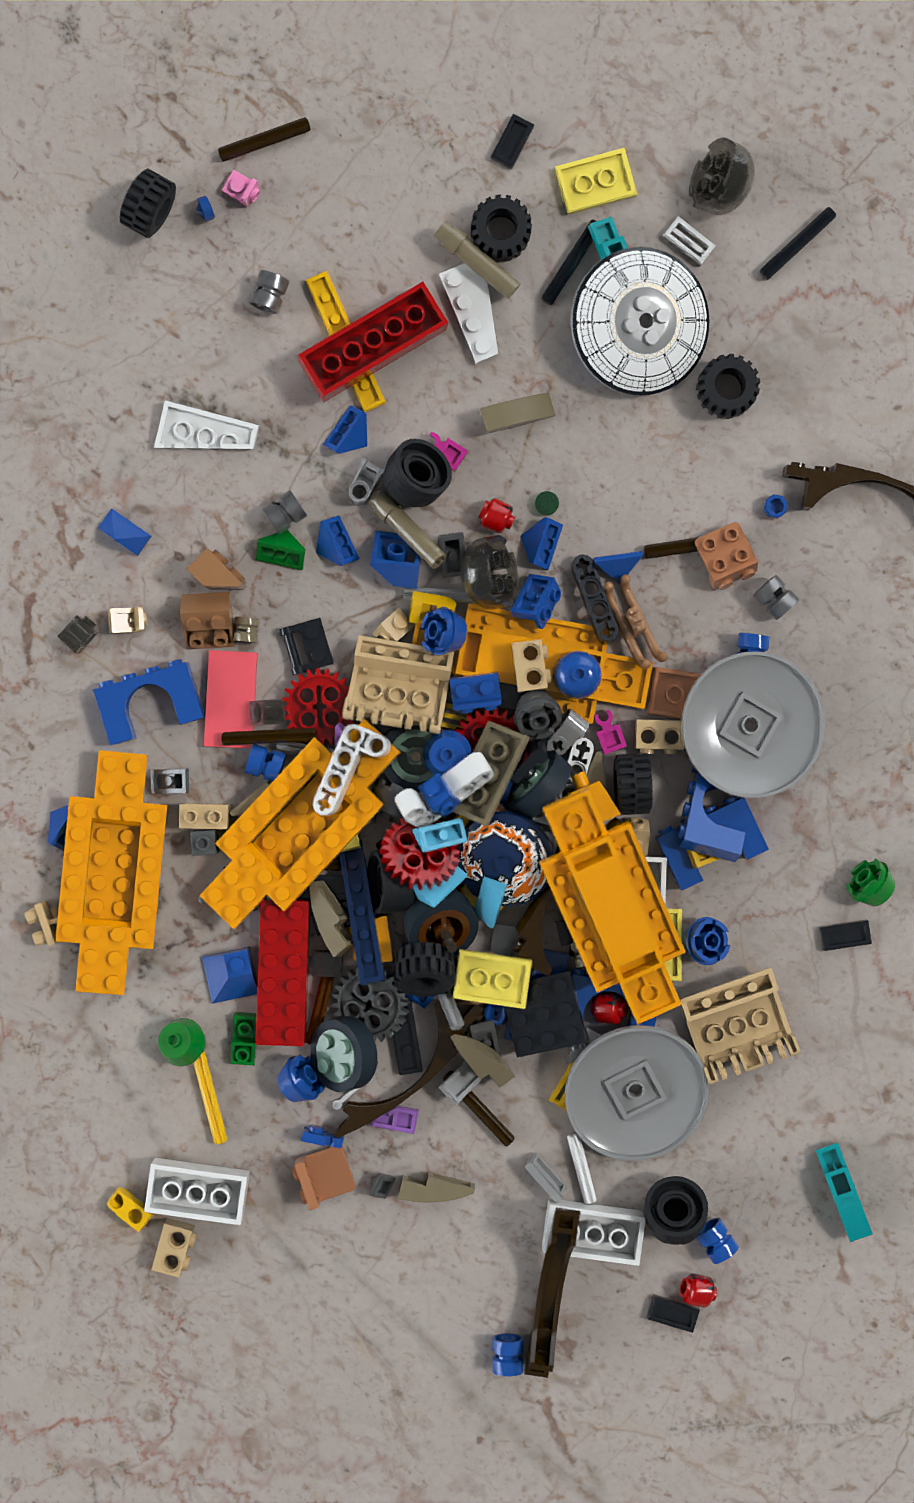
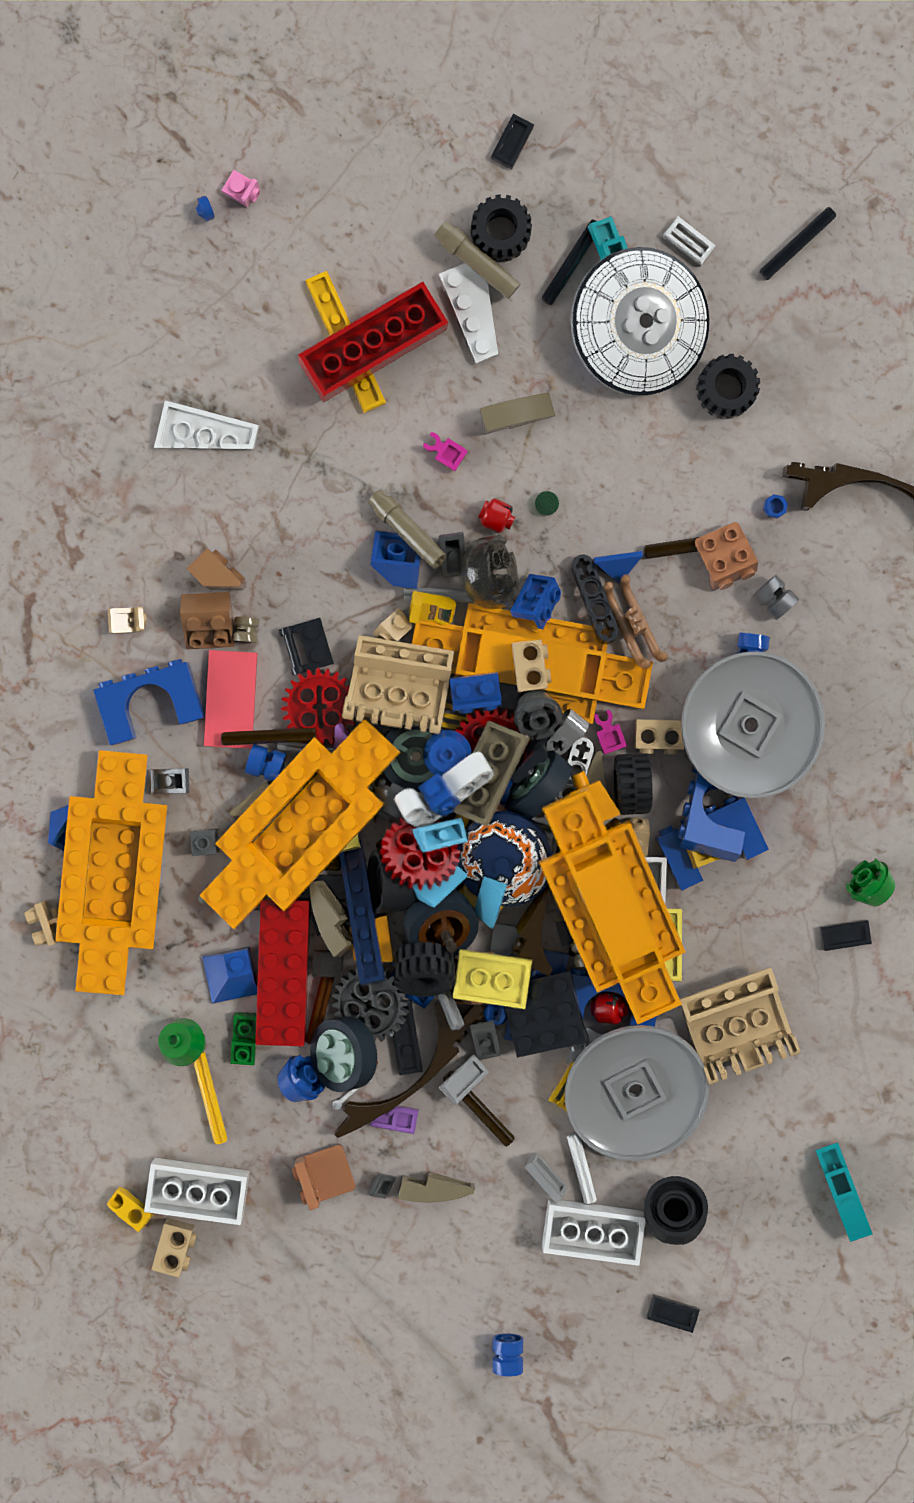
clear smoke brick [57,615,99,654] -> none
blue slope [98,508,152,556] -> none
black tyre [120,168,176,238] -> none
tan brick [179,803,231,829] -> none
dark brown axle [218,117,311,162] -> none
flat silver wheel [249,270,289,314] -> none
clear smoke brick [250,700,285,725] -> none
green slope [256,530,306,570] -> none
flat silver wheel [262,490,307,535] -> none
blue plate [301,1125,344,1149] -> none
white beam [313,724,391,815] -> none
blue slope [316,515,360,566] -> none
blue slope [323,405,367,454] -> none
light grey piece [348,457,385,506] -> none
black piece [383,439,452,507] -> none
blue cone [421,607,467,655] -> none
dark tan slope [451,1034,515,1088] -> none
blue slope [521,517,563,570] -> none
dark brown slope [524,1207,580,1378] -> none
blue cylinder [553,650,602,699] -> none
light yellow tile [555,148,637,215] -> none
nougat tile [647,667,701,719] -> none
red head [680,1273,717,1308] -> none
blue cone [682,917,730,965] -> none
clear smoke cylinder [689,137,755,215] -> none
blue wheel [697,1217,739,1264] -> none

